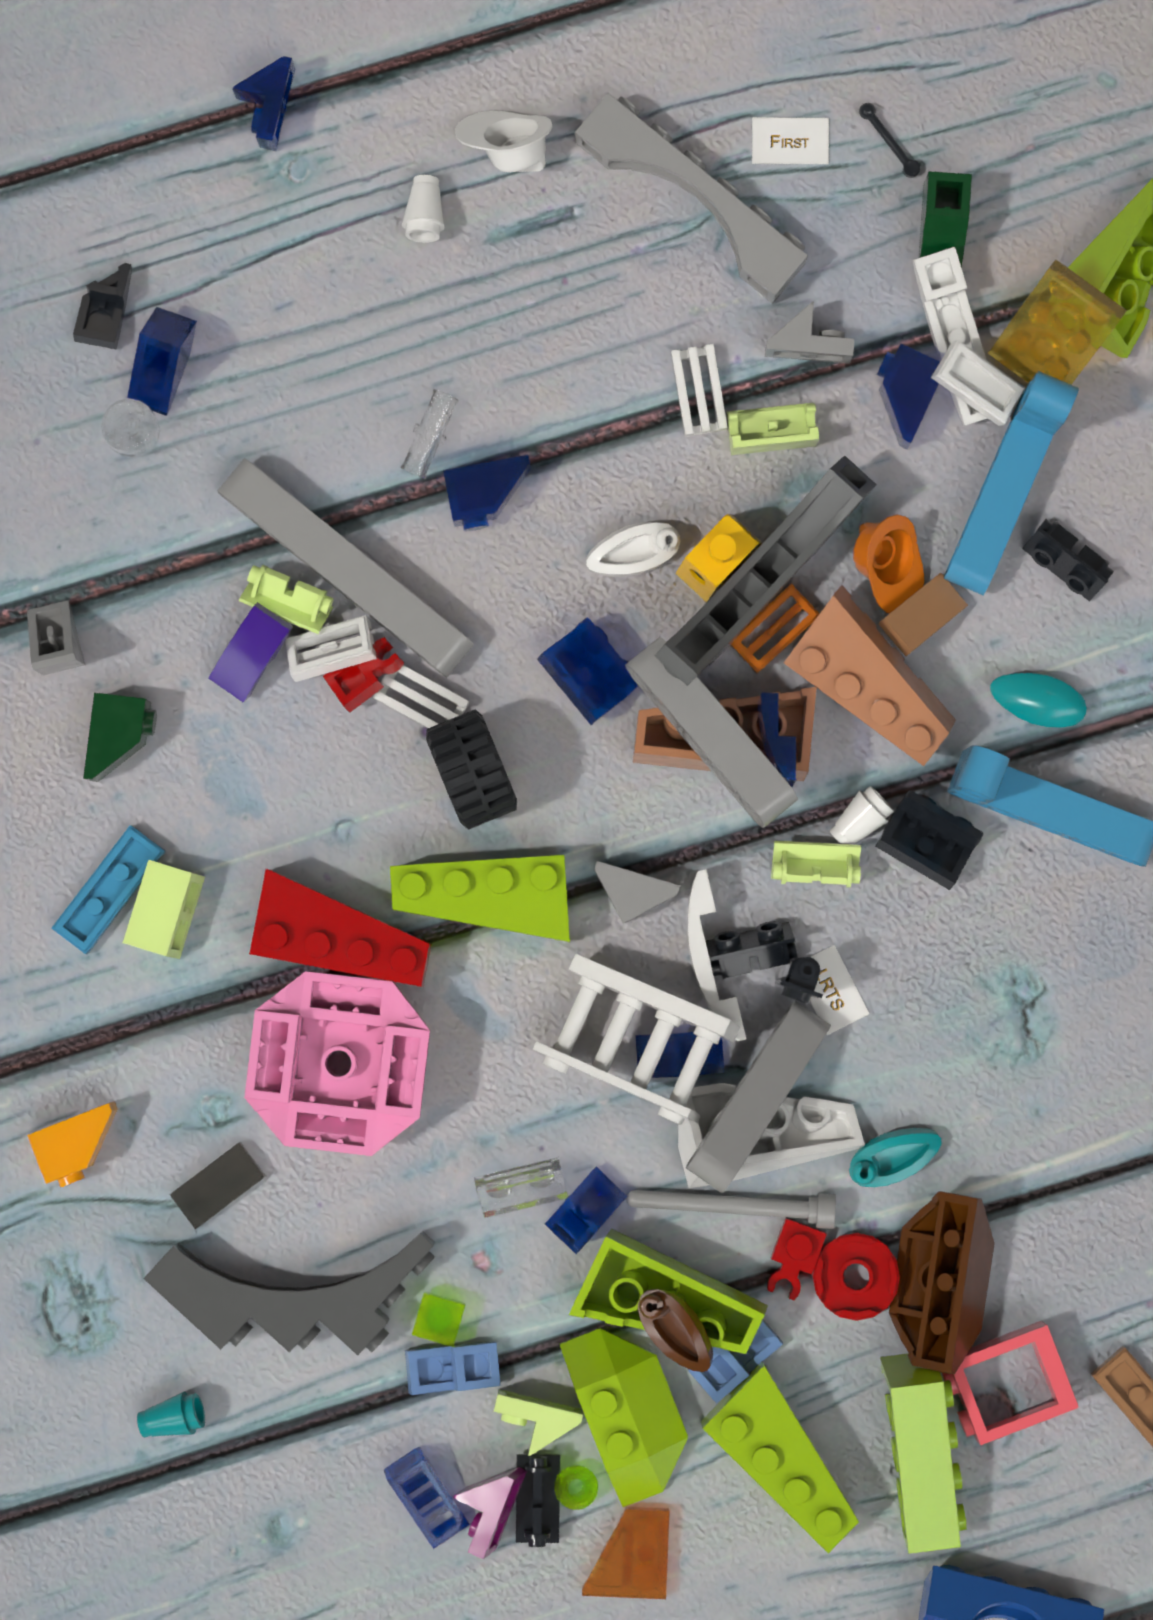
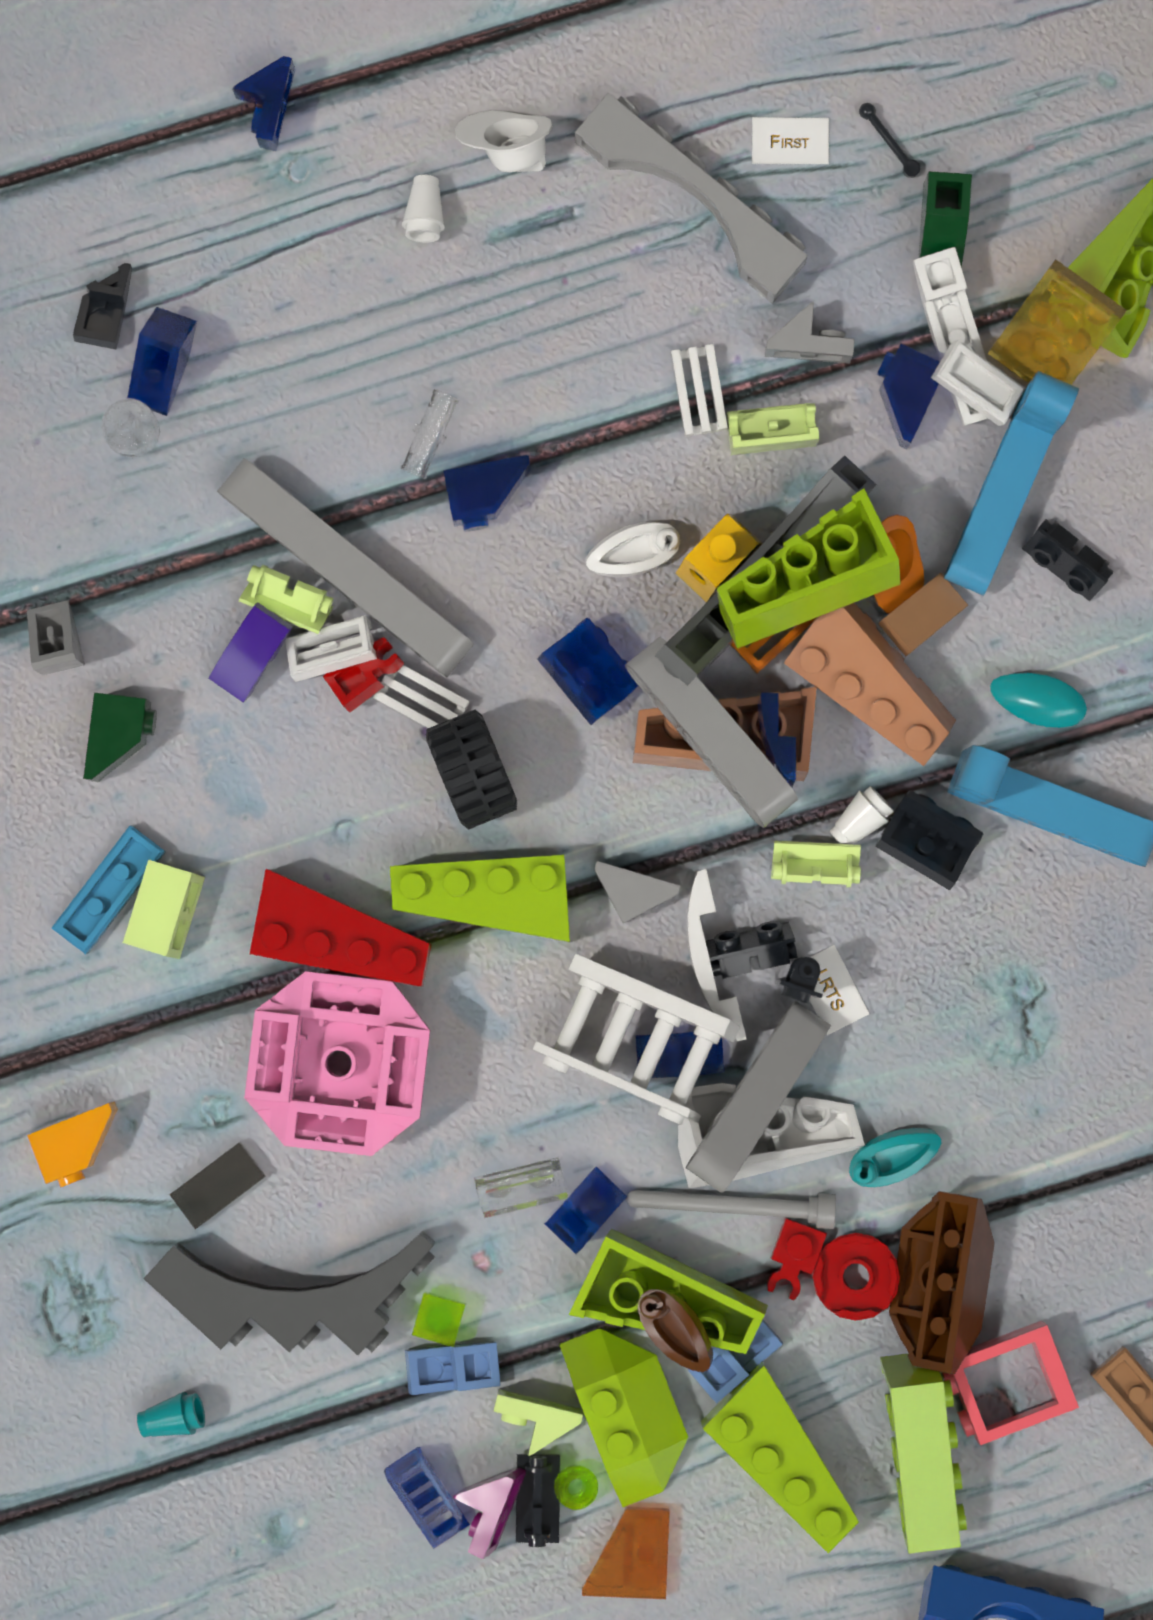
none -> lime wedge [717,488,901,649]

